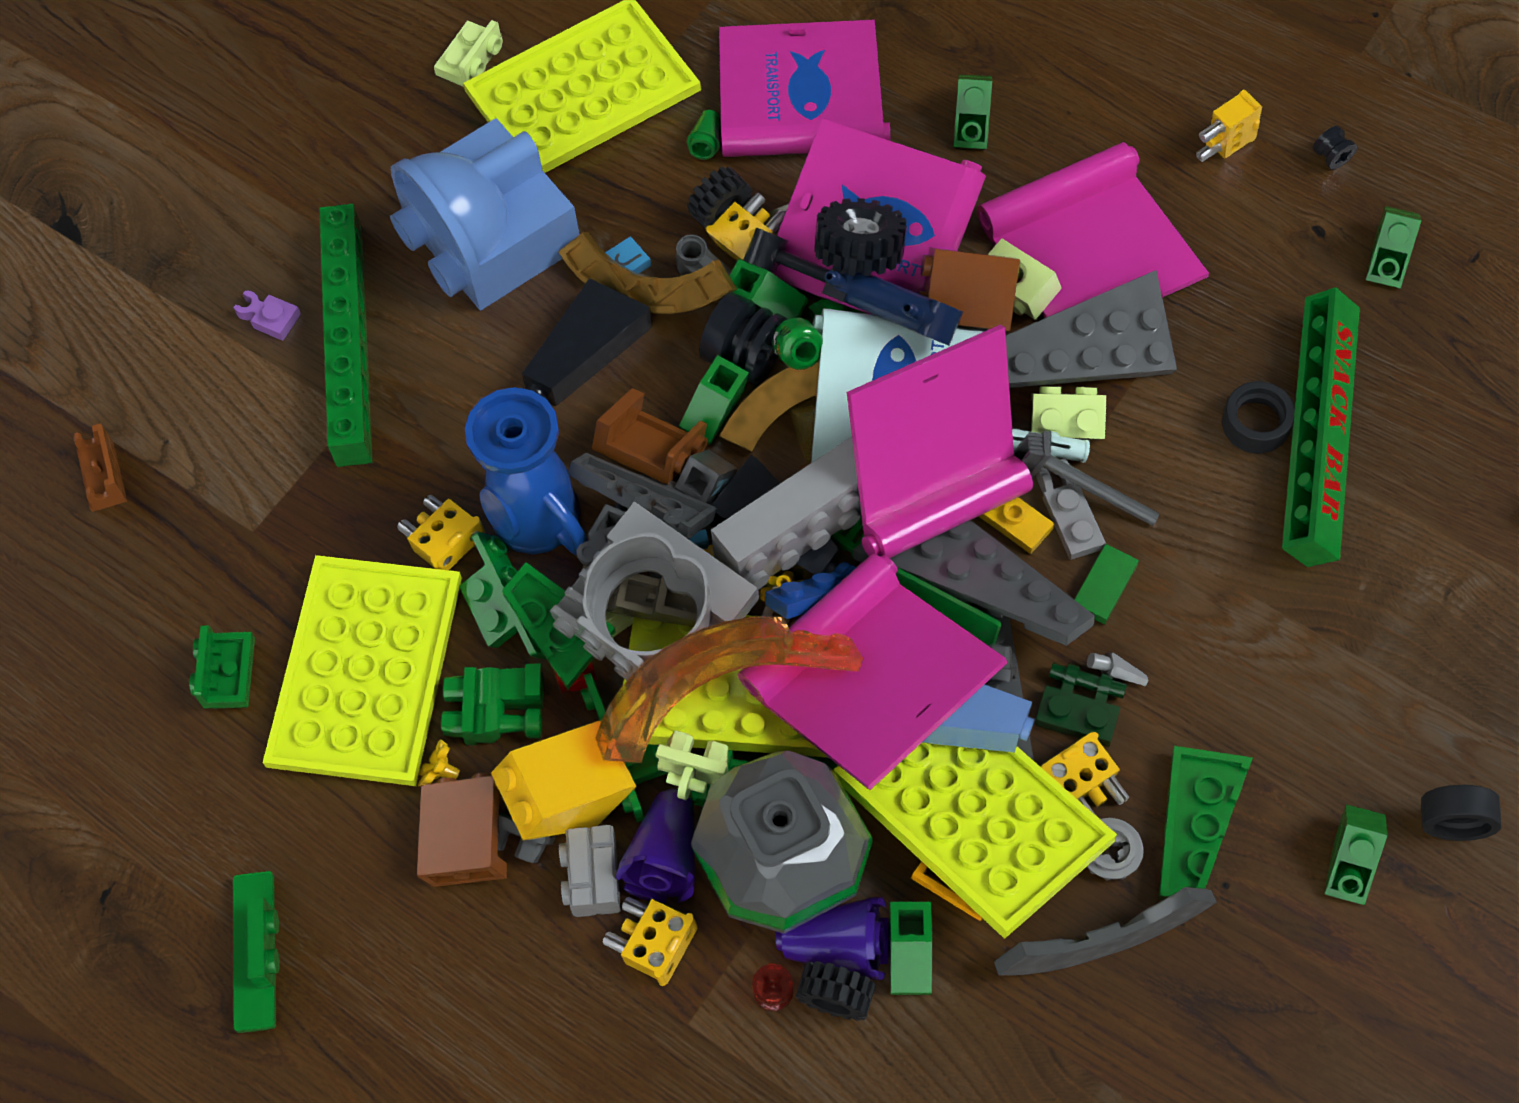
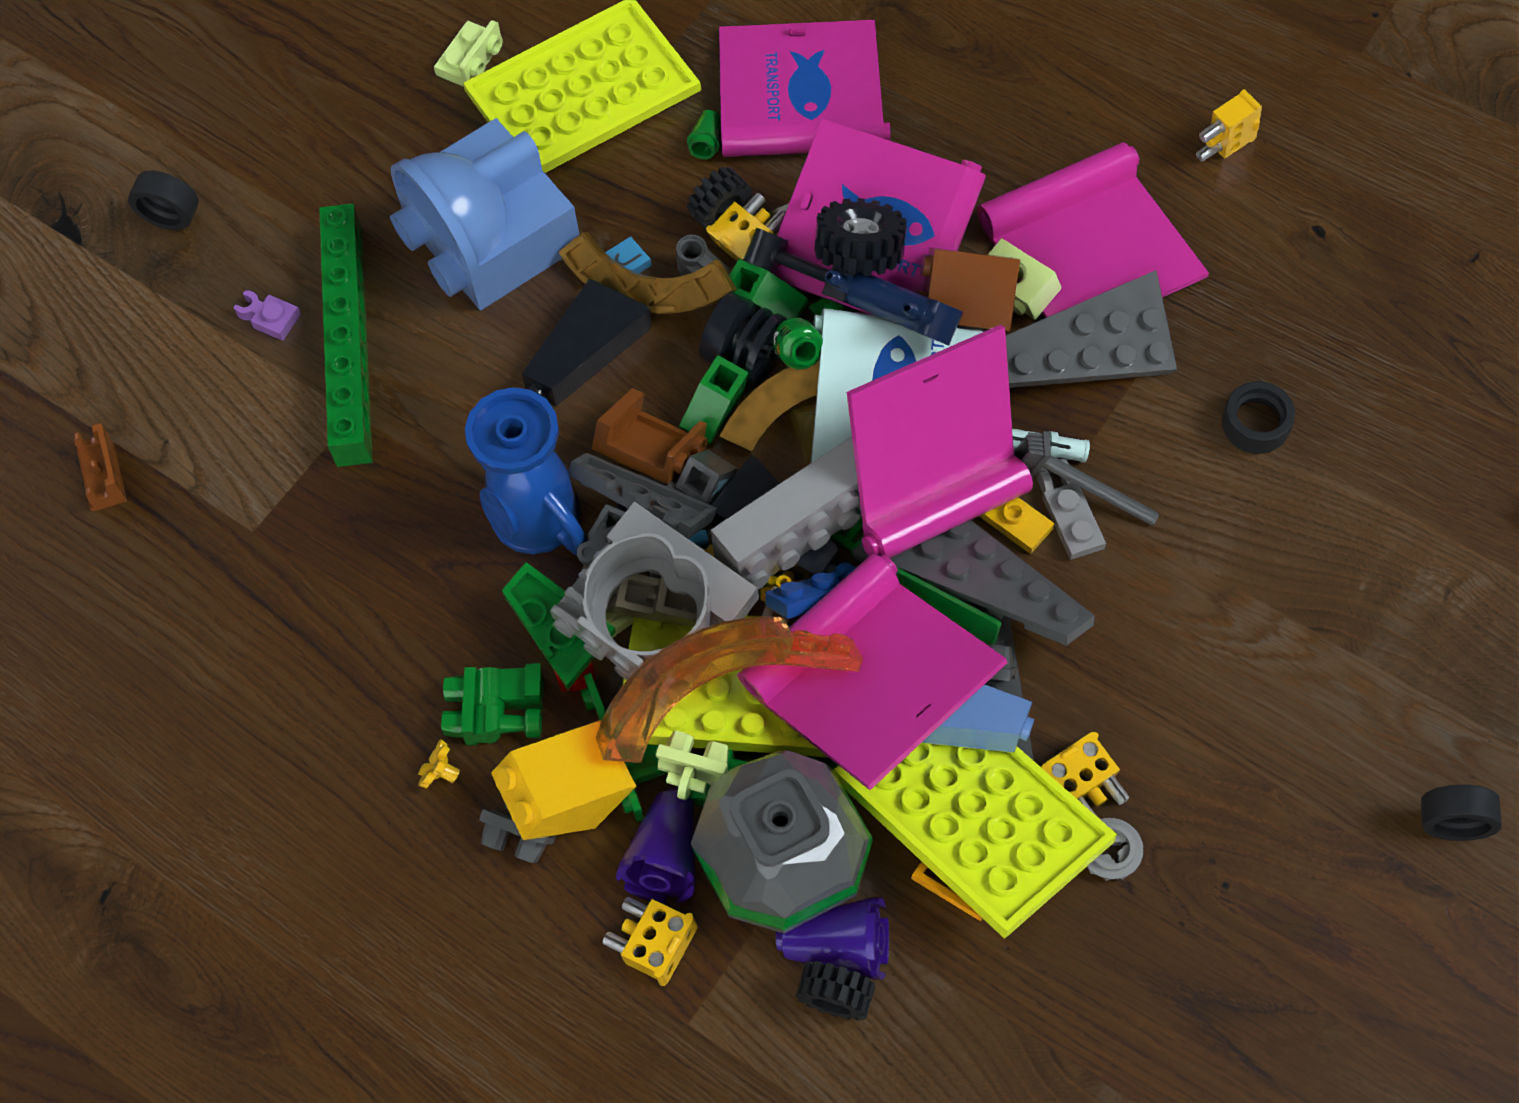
green bracket [189,625,255,709] -> none
green bracket [233,871,280,1033] -> none
neon yellow plate [263,555,462,786] -> none
yellow piece [397,495,485,570] -> none
dark orange panel [417,773,507,887] -> none
green bracket [459,531,547,660] -> none
light grey brick [559,825,621,917] -> none
clear red wheel [752,964,794,1012] -> none
green slope [889,902,932,995] -> none
green slope [953,74,992,149] -> none
dark grey tile [994,887,1217,975] -> none
yellowish green bracket [1031,386,1106,439] -> none
dark green plate [1035,663,1127,747] -> none
green tile [1074,544,1139,625] -> none
light grey bar [1087,652,1149,686] -> none
green wing [1158,746,1253,901] -> none
green brick [1282,287,1360,567] -> none
black wheel [1313,126,1358,170] -> none
green slope [1325,804,1388,905] -> none
green slope [1366,206,1422,288] -> none
none -> black tyre [128,170,199,230]

